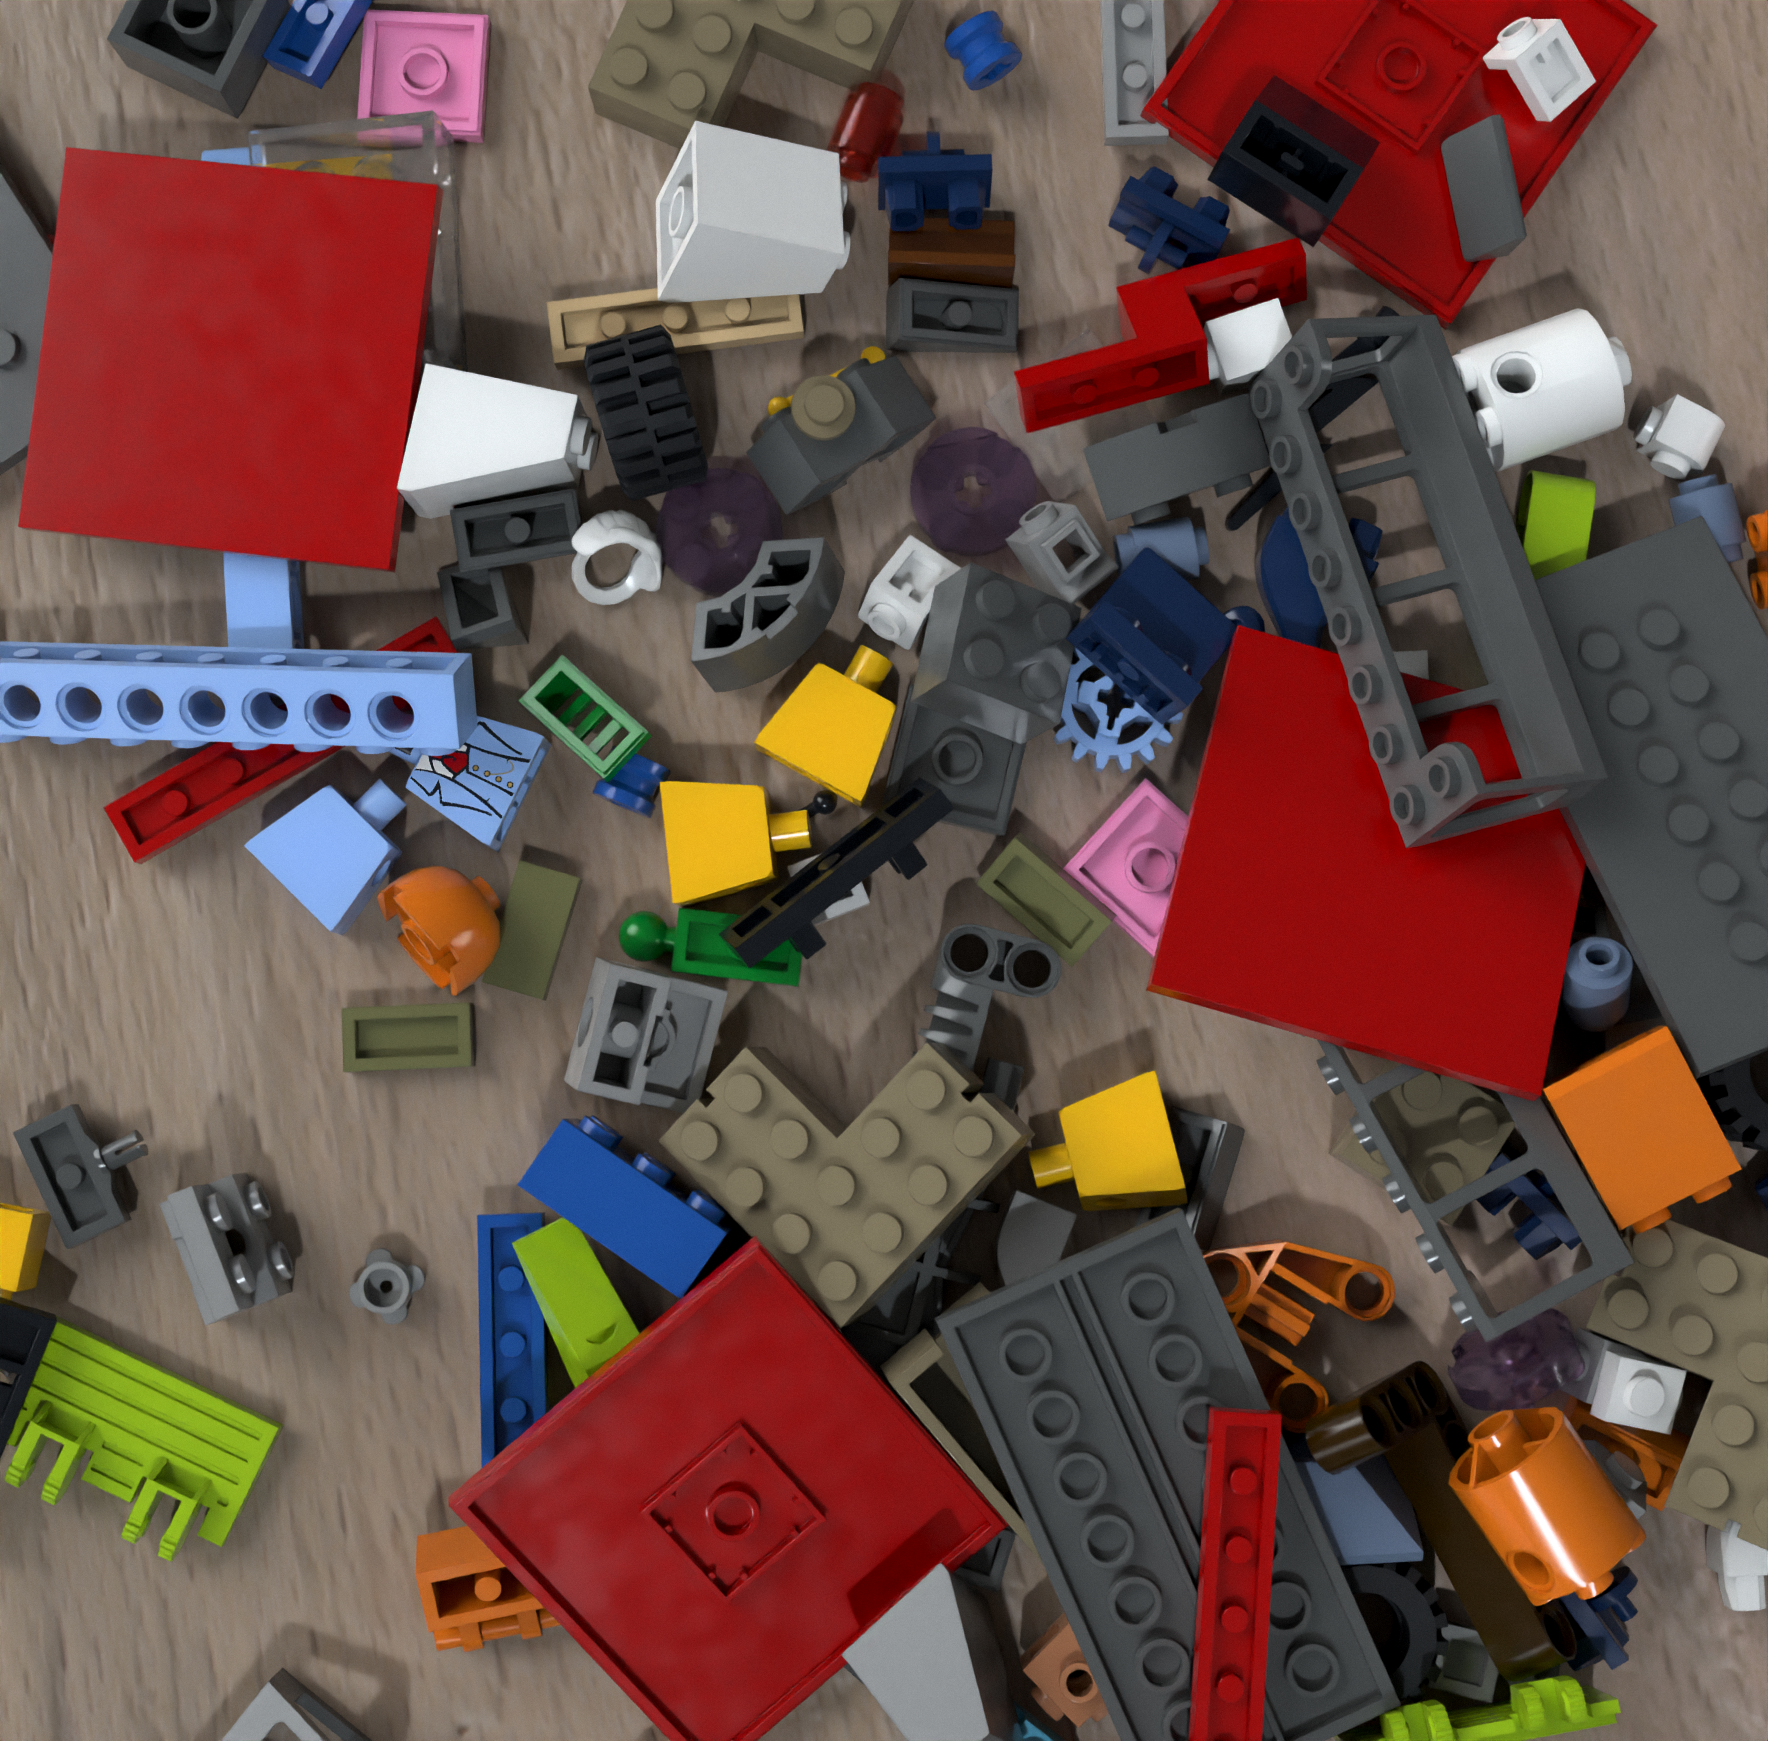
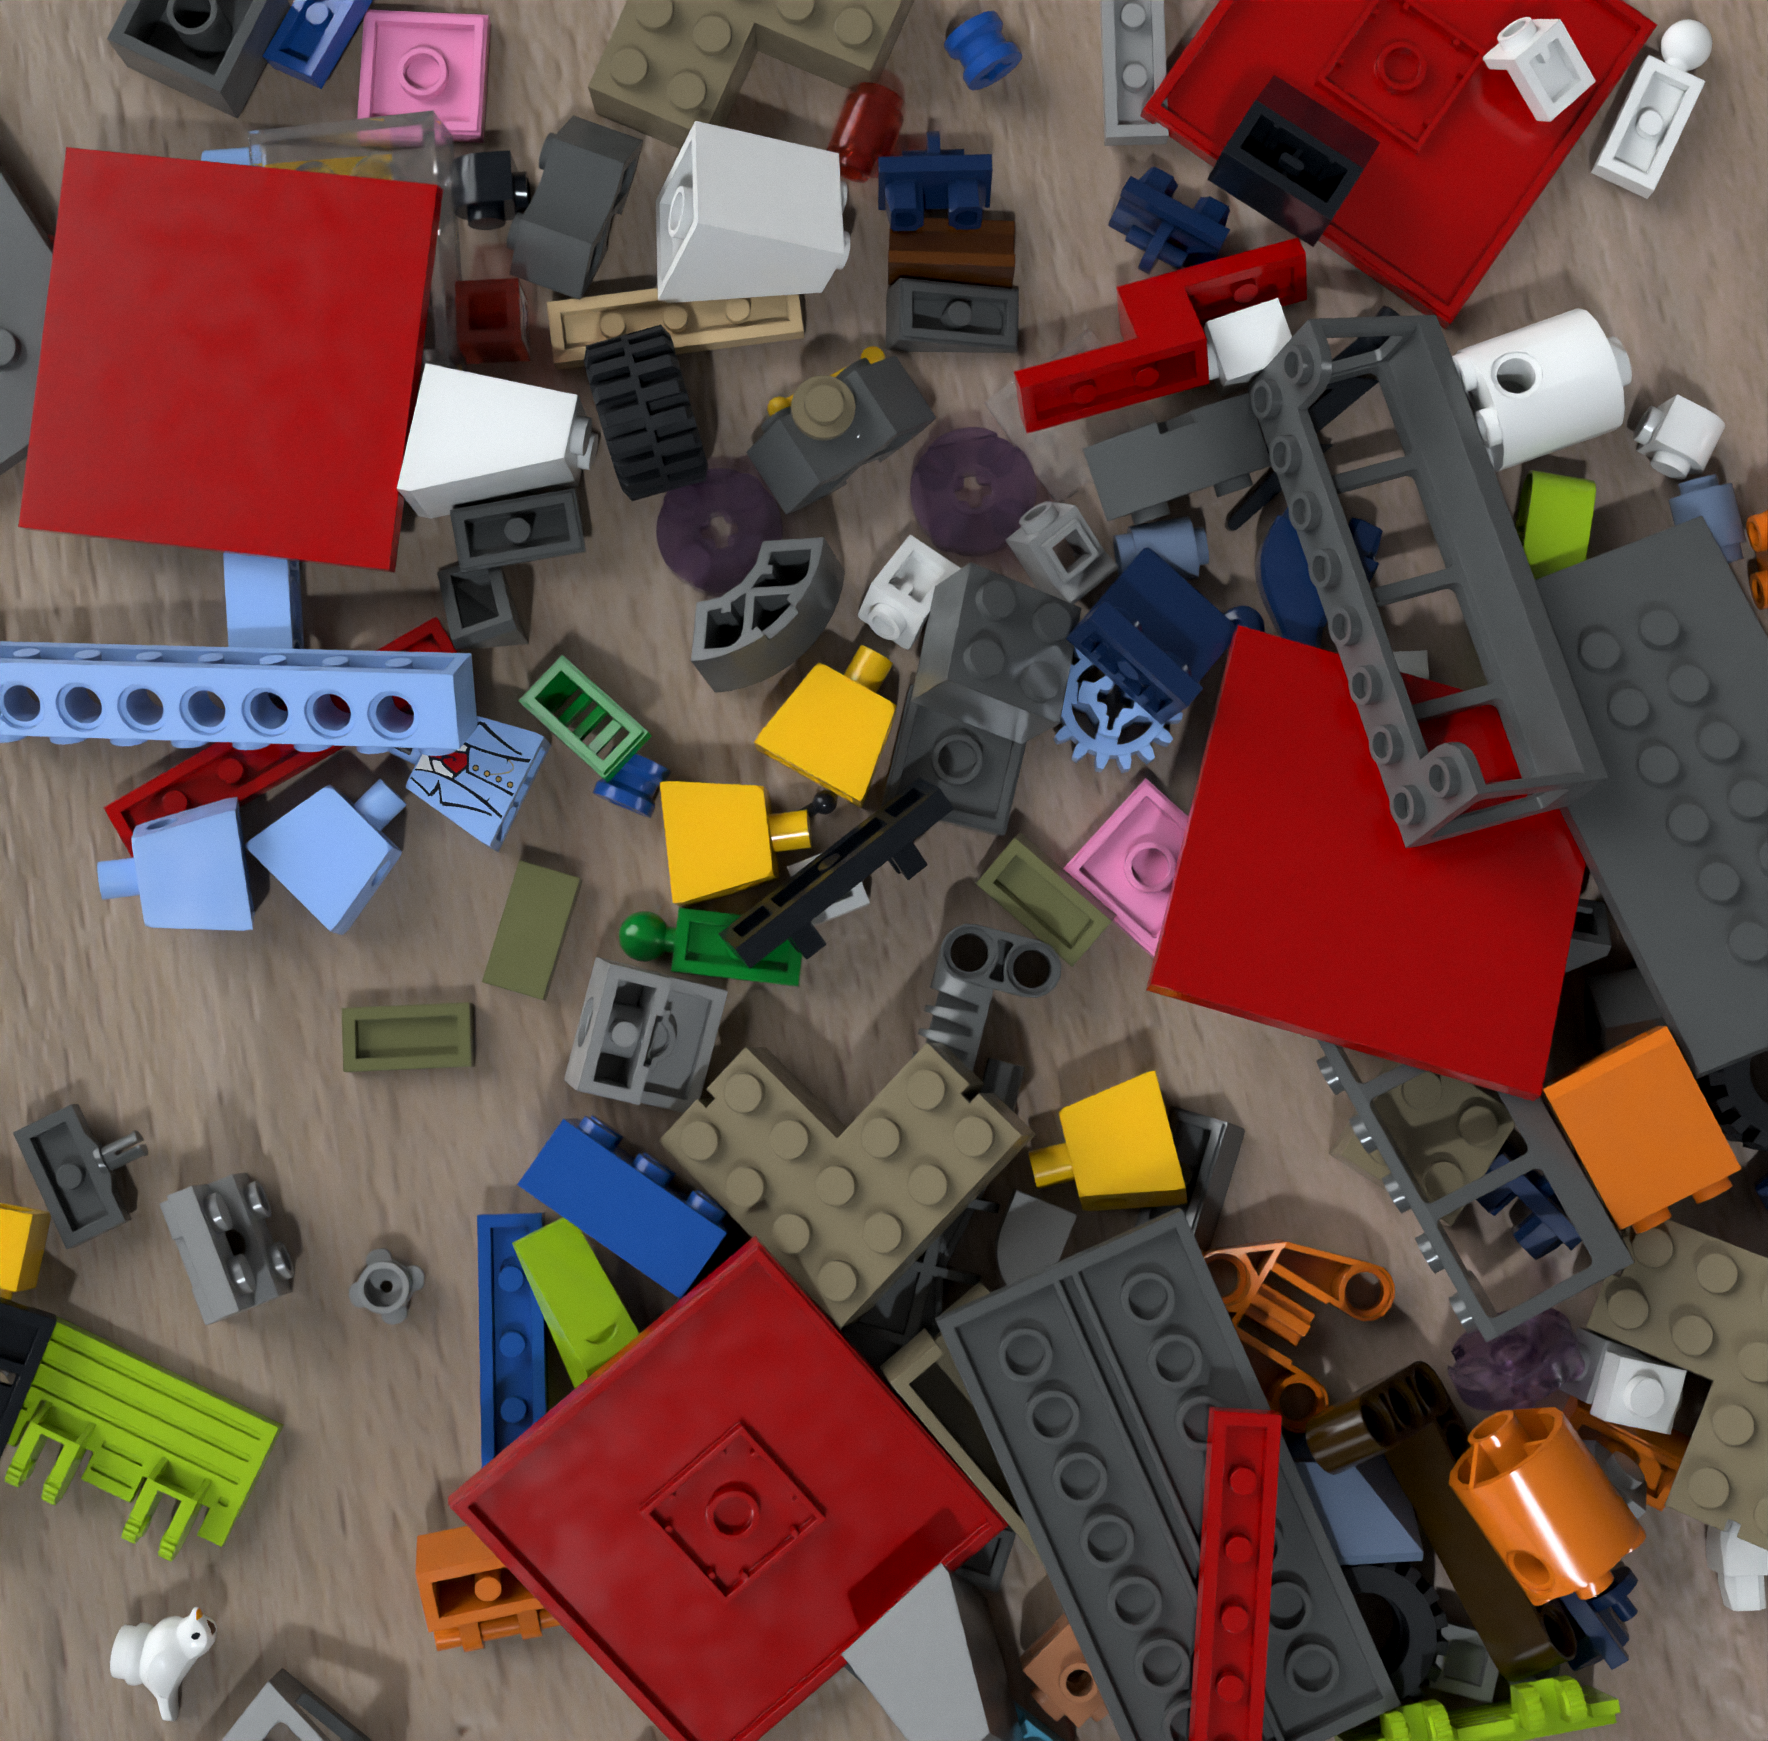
orange cylinder [377,865,501,996] -> none
white piece [572,510,664,605] -> none
dark grey slope [1441,114,1527,262] -> none
sand blue brick [1561,937,1633,1032] -> none
none -> light blue torso [97,797,255,931]
none -> white animal [110,1607,217,1721]
none -> black plate [452,150,531,230]
none -> clear red brick [455,278,531,364]
none -> dark grey brick [507,115,643,300]
none -> white plate [1591,19,1712,199]

